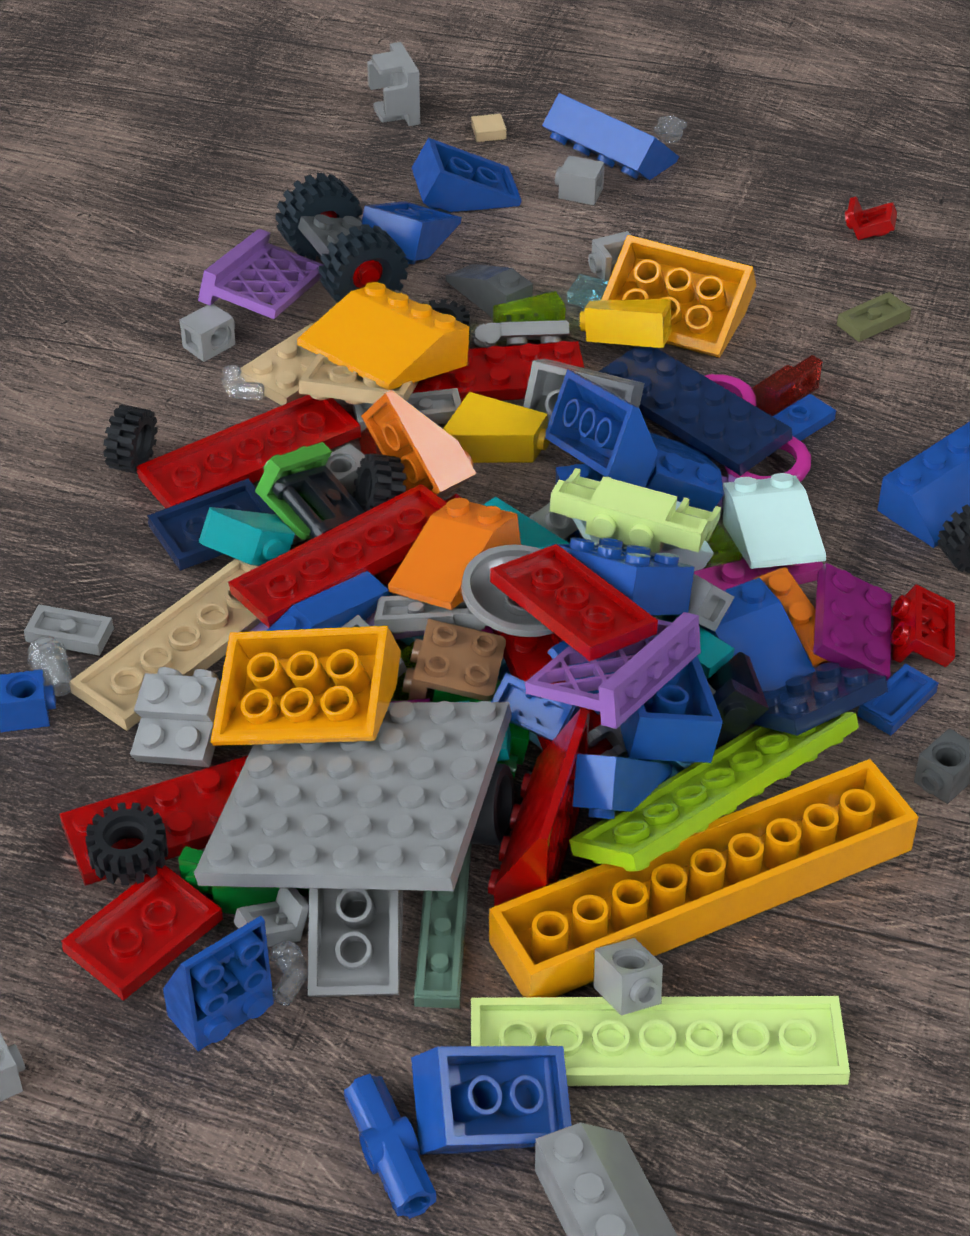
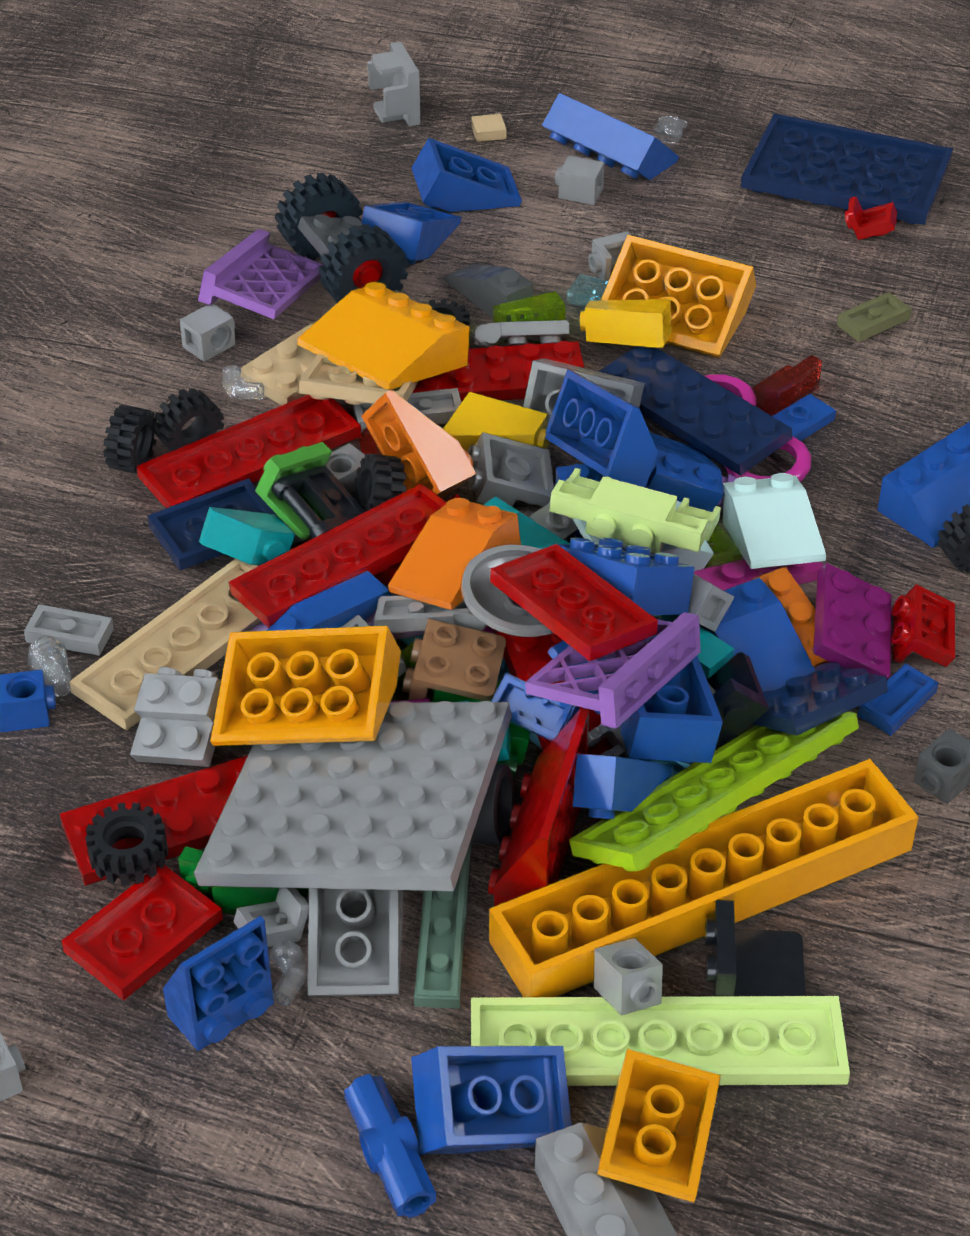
none -> black tyre [153,388,224,451]
none -> light grey plate [468,432,554,507]
none -> light orange slope [597,1049,721,1202]
none -> black bracket [705,900,806,996]
none -> dark blue plate [741,113,953,225]

